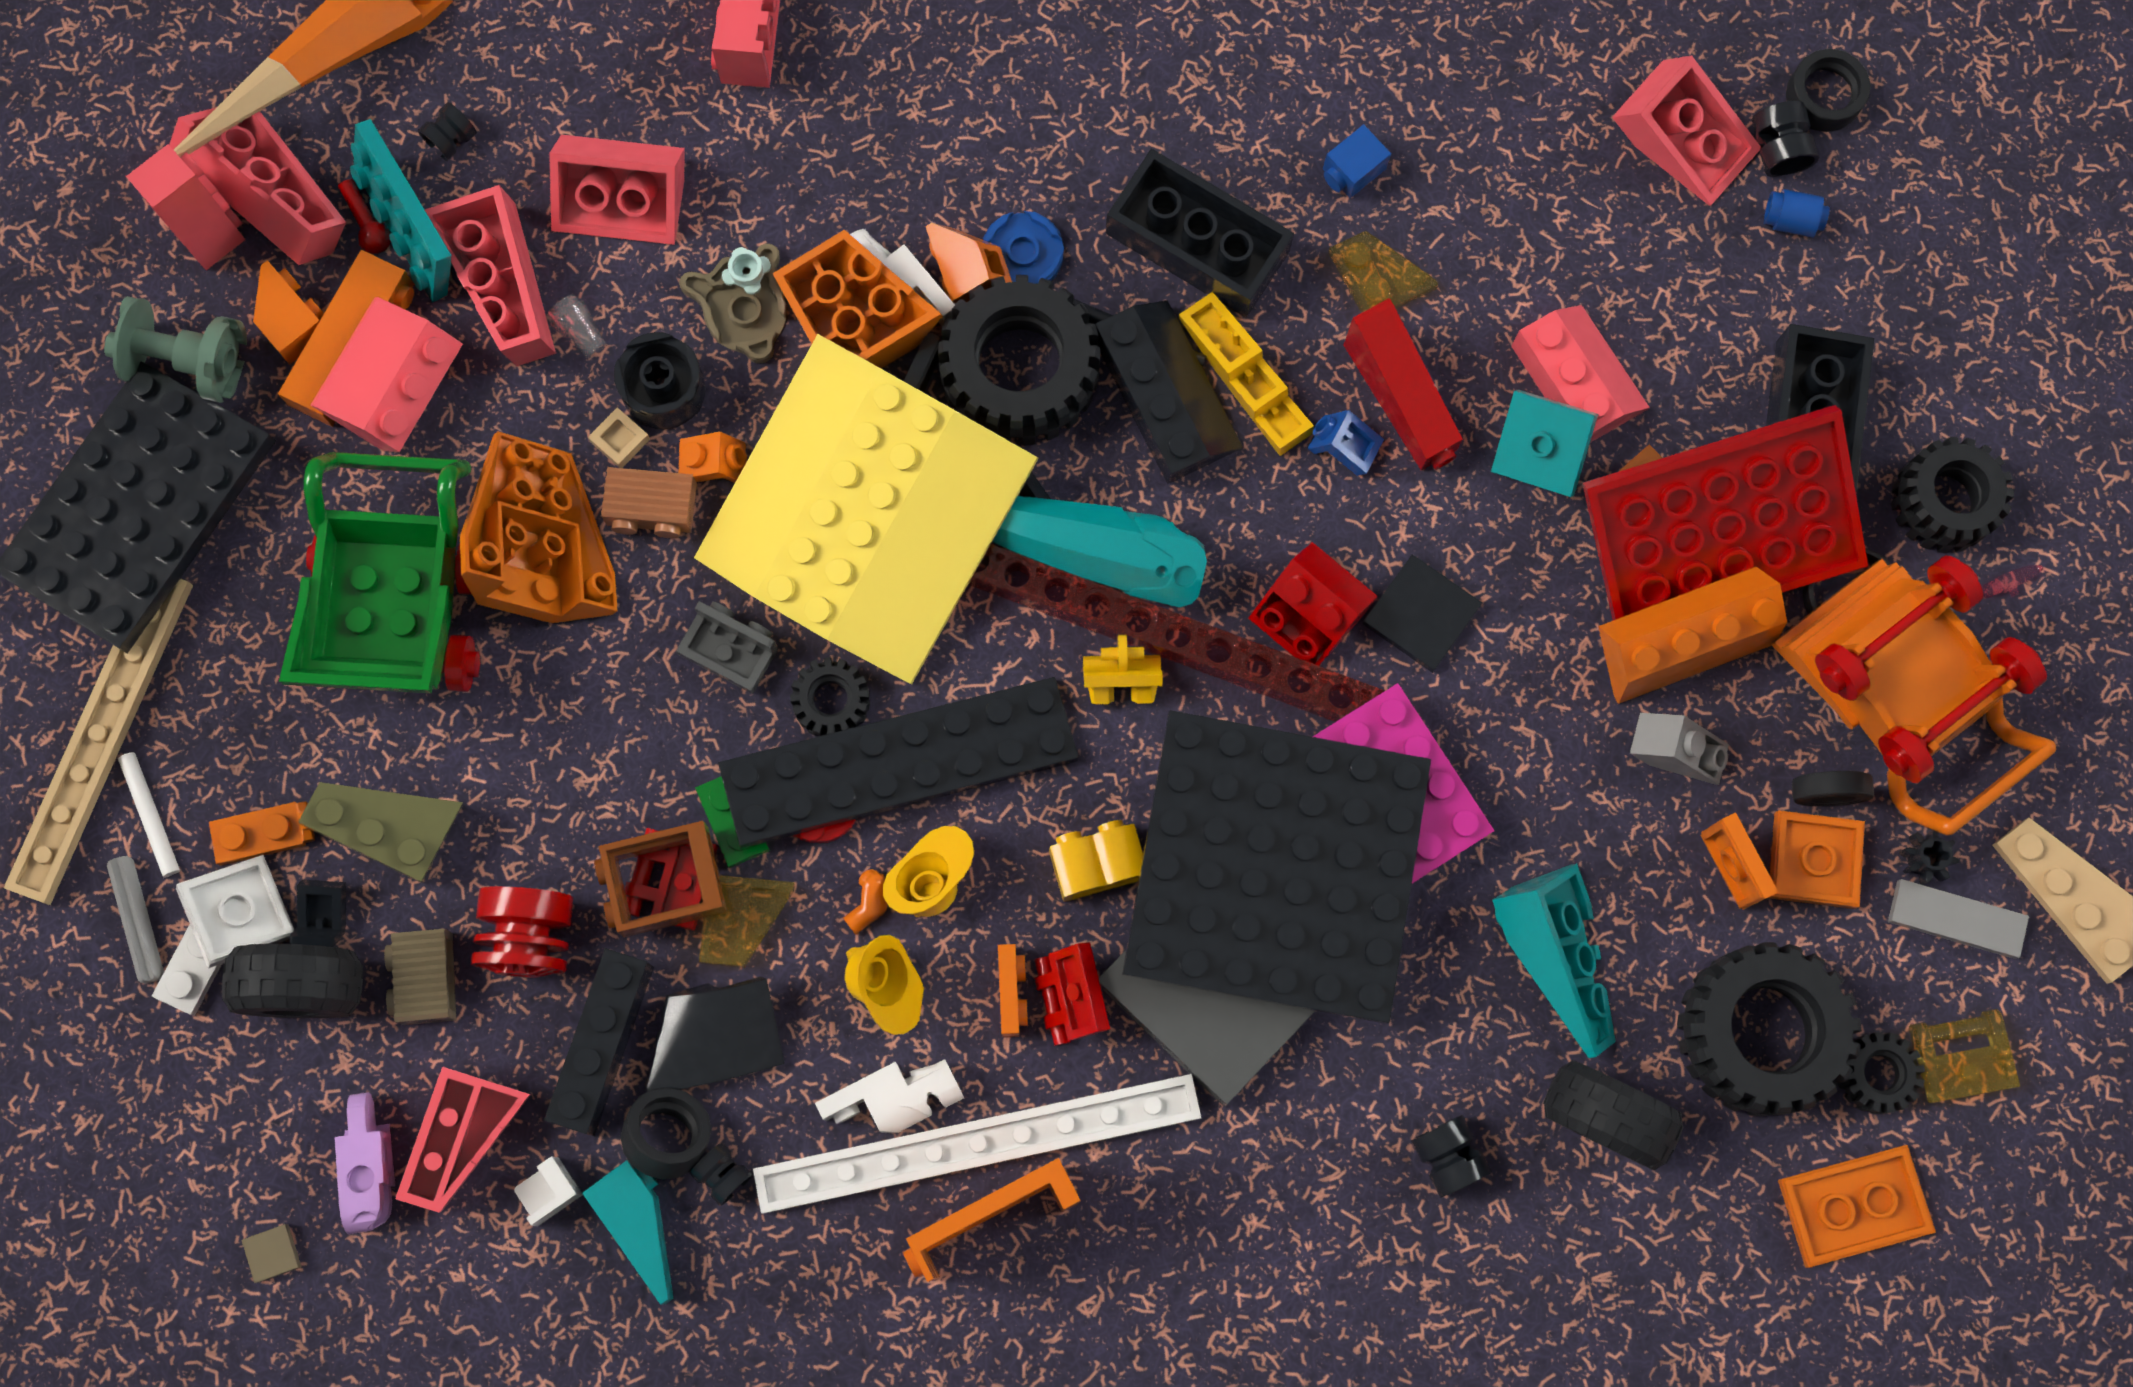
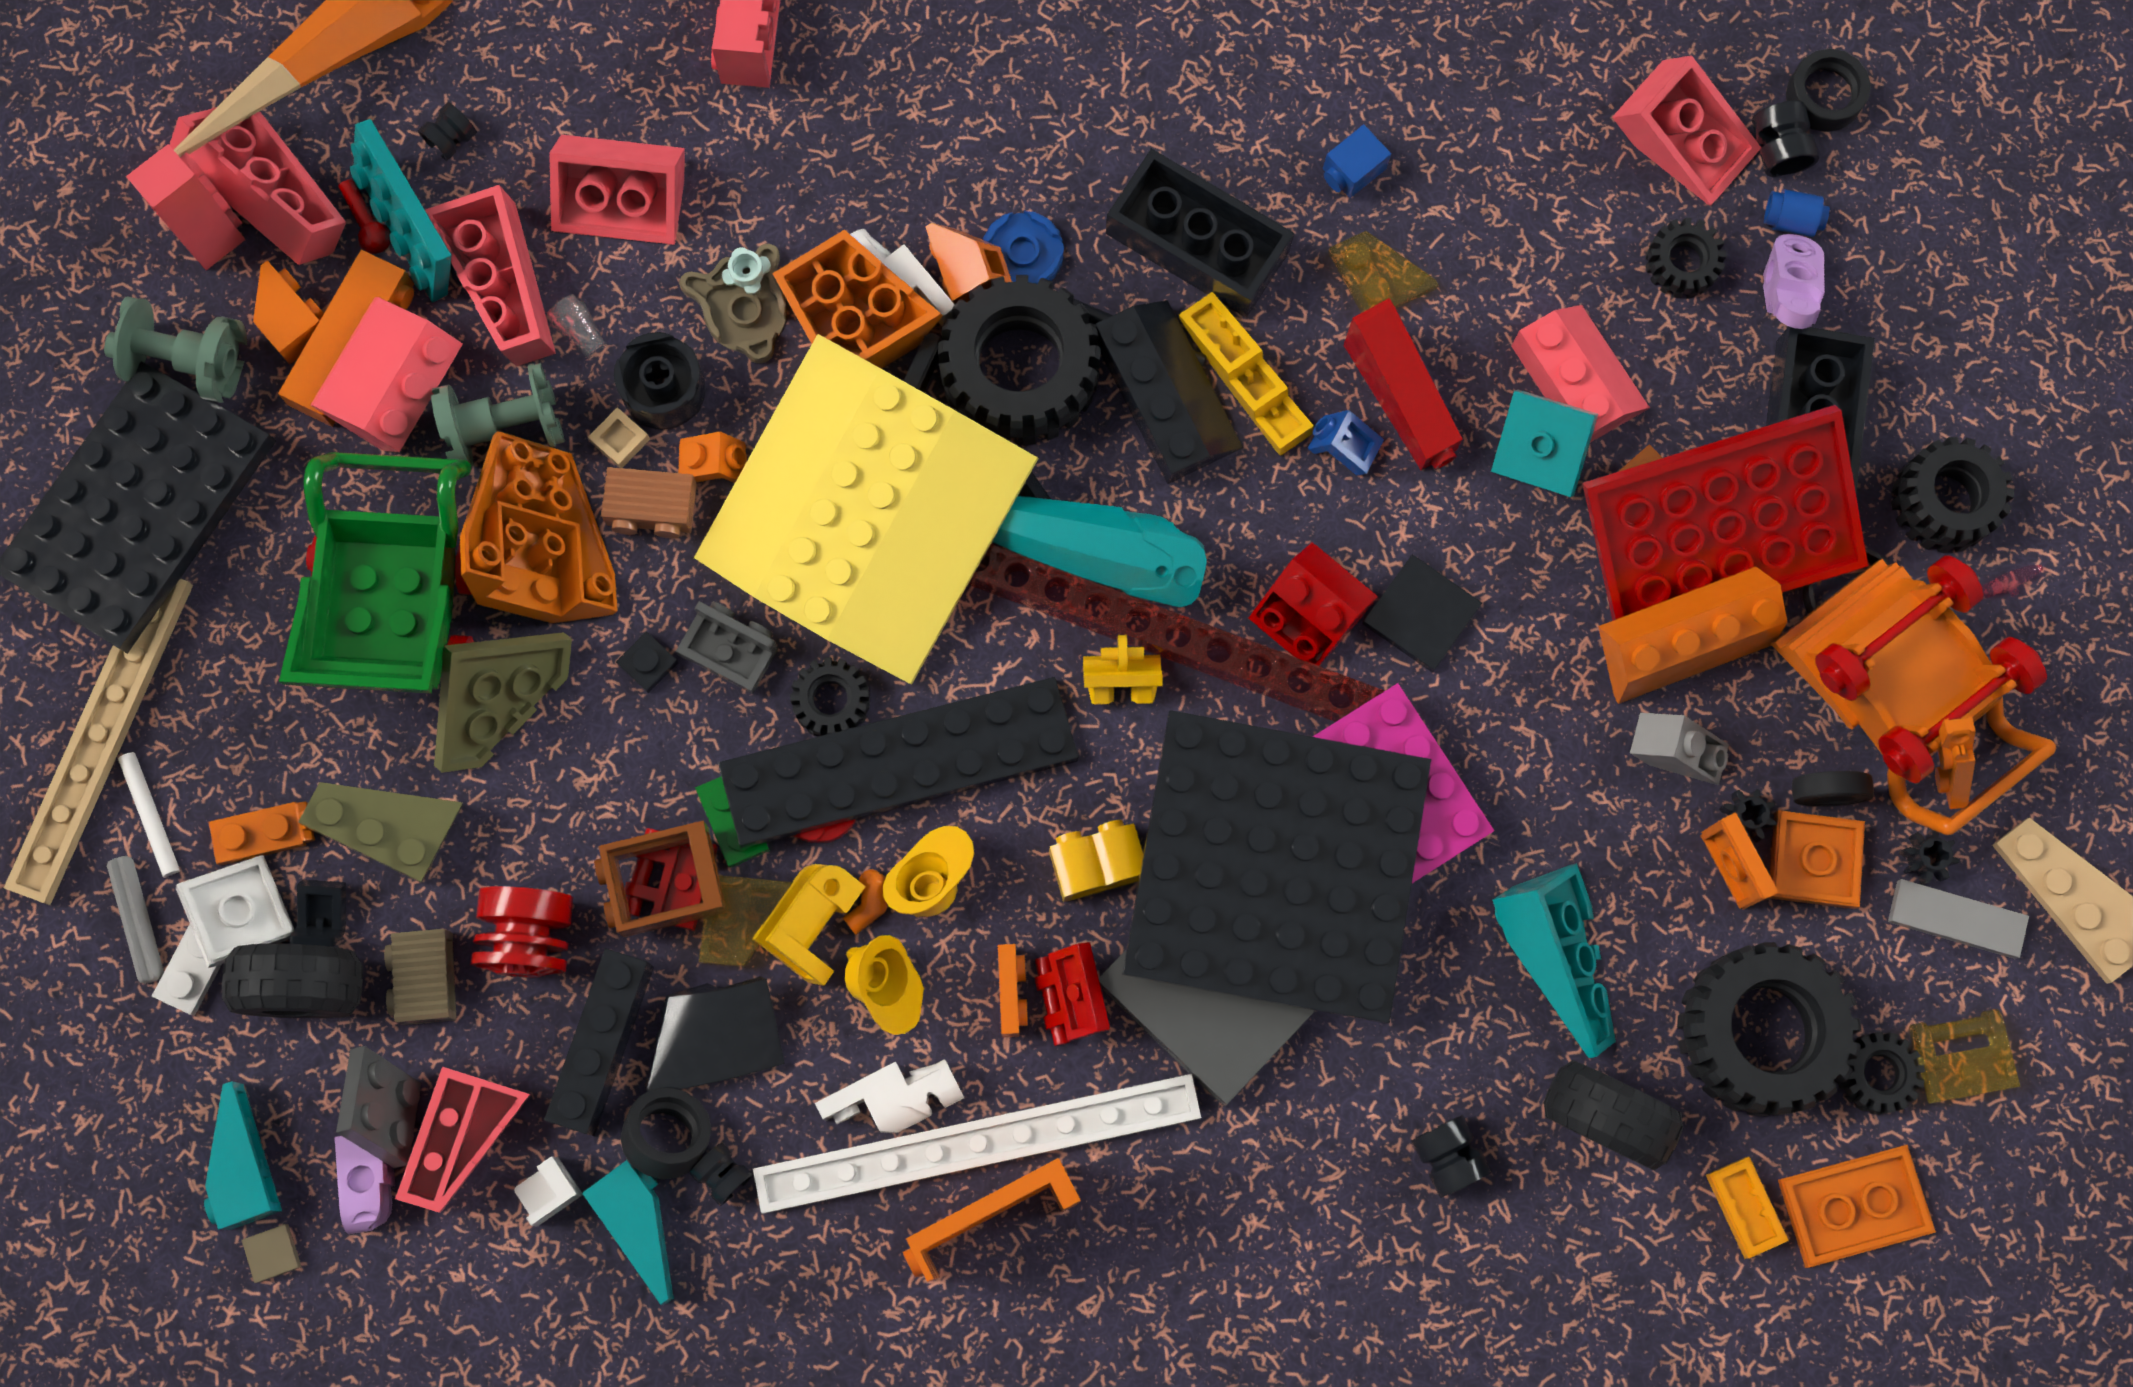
none -> teal slope [204,1081,282,1230]
none -> dark grey plate [336,1046,421,1168]
none -> sand green piece [431,363,565,468]
none -> olive plate [434,632,572,773]
none -> black plate [616,632,678,693]
none -> yellow piece [752,864,865,985]
none -> black tyre [1645,218,1727,299]
none -> light orange plate [1706,1157,1789,1259]
none -> black gear [1719,789,1777,843]
none -> lavender piece [1763,234,1825,329]
none -> orange hinge [1935,716,1976,809]

